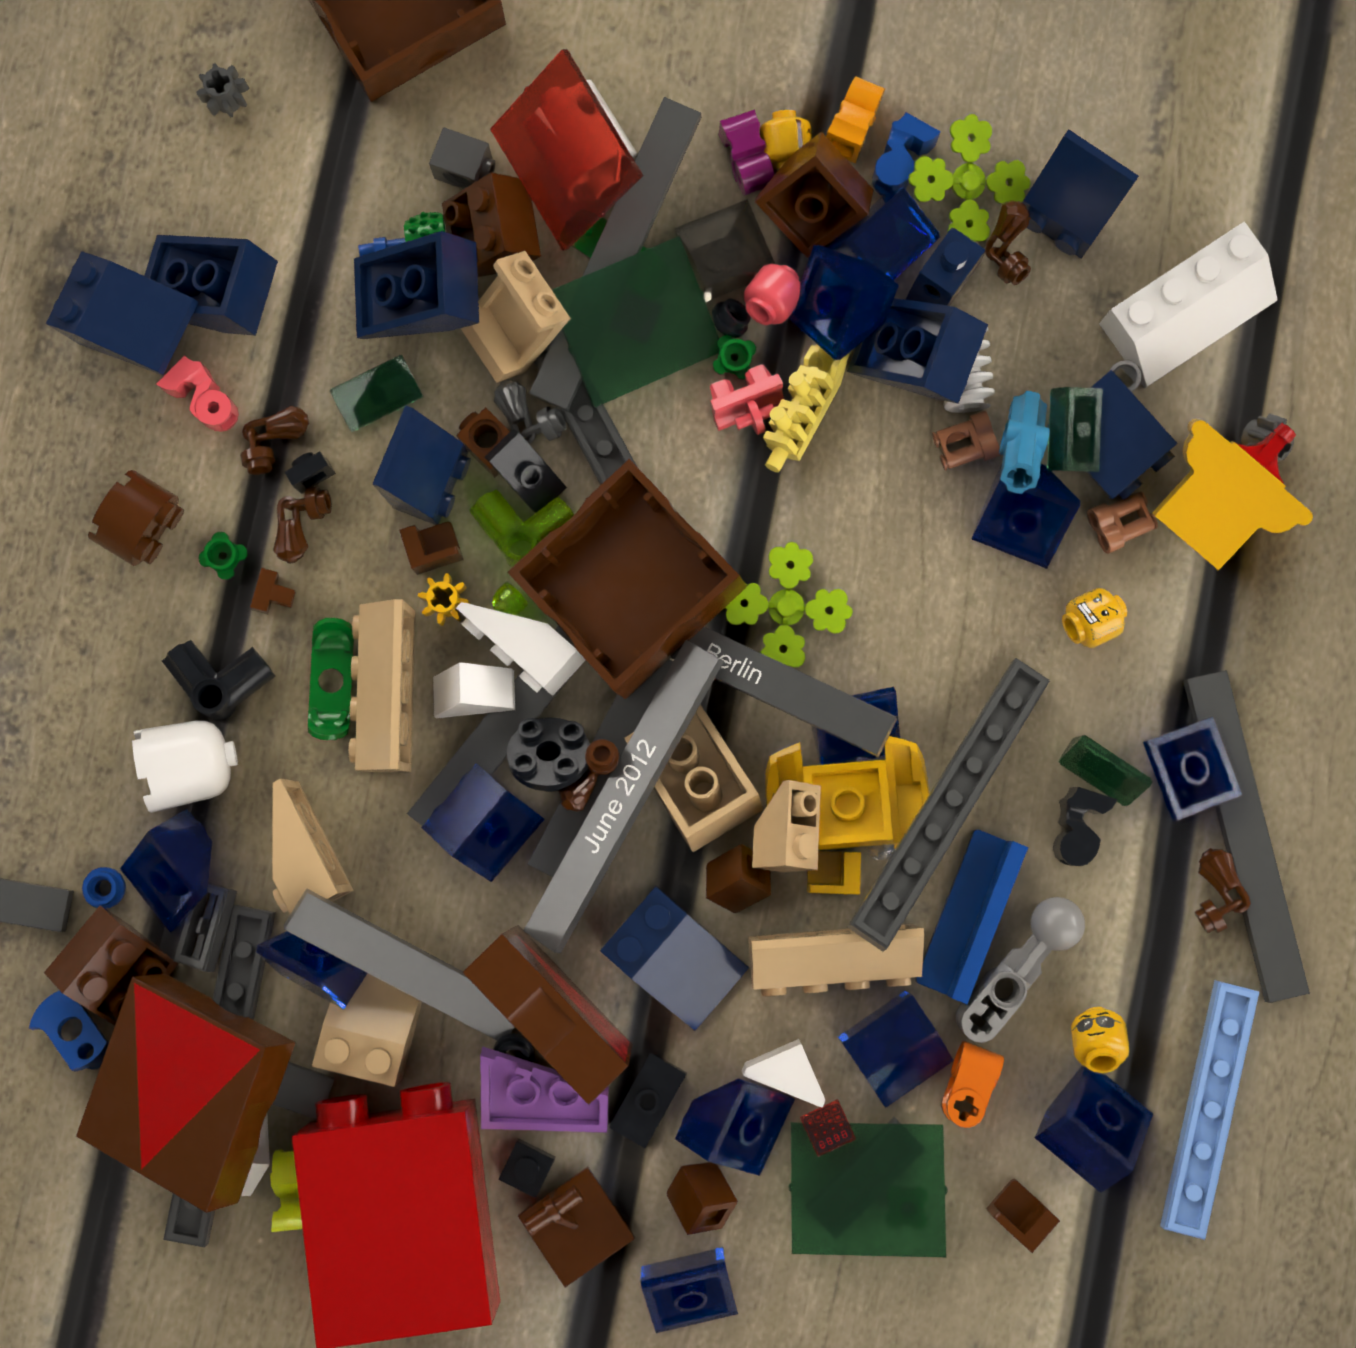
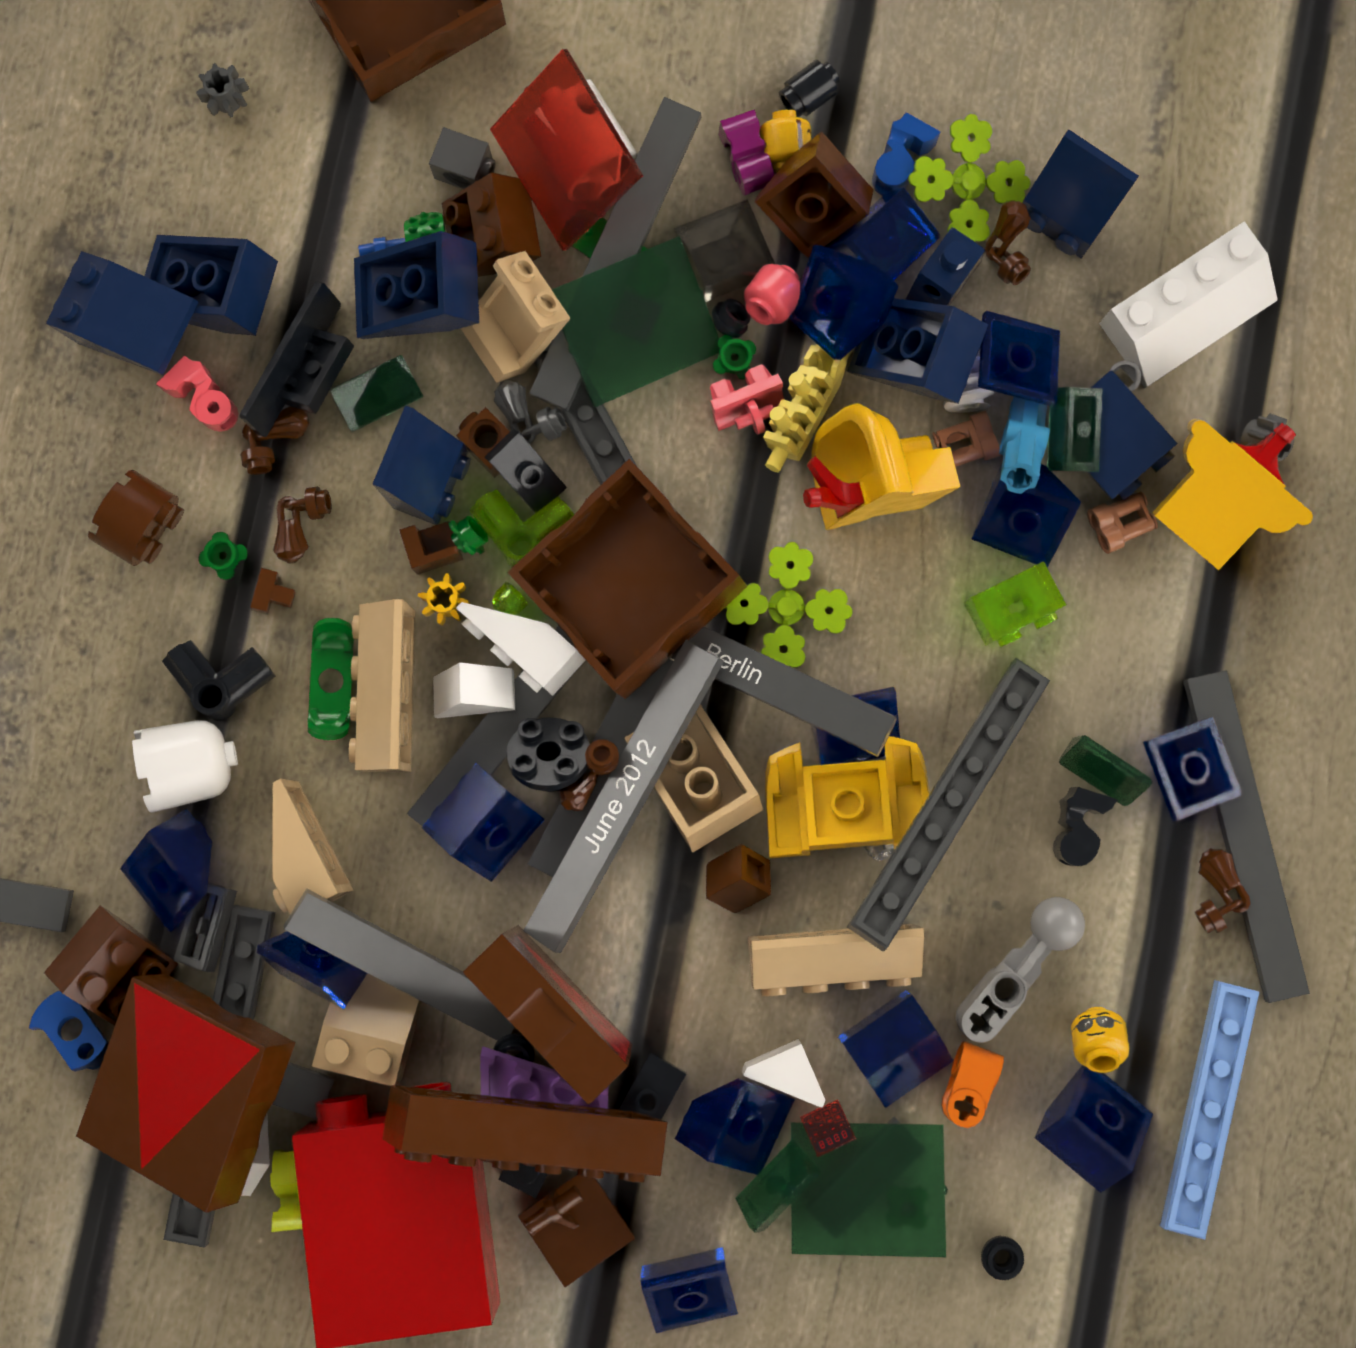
blue plate [82,867,126,909] -> none
black plate [285,451,336,494] -> none
slope [600,886,749,1031] -> none
reddish brown panel [667,1162,738,1235] -> none
tan slope [752,780,821,872] -> none
yellow panel [807,851,861,895] -> none
light orange leg [826,76,886,164] -> none
blue panel [916,830,1028,1004] -> none
reddish brown panel [986,1179,1060,1253] -> none
yellow head [1062,588,1127,648] -> none
none -> black bracket [240,281,354,437]
none -> reddish brown brick [382,1085,668,1182]
none -> green plate [449,516,488,555]
none -> clear green slope [735,1140,821,1233]
none -> black brick [779,59,840,117]
none -> yellow piece [803,403,960,530]
none -> clear neon green brick [964,561,1066,648]
none -> clear blue slope [978,310,1060,407]
none -> black plate [981,1236,1024,1280]

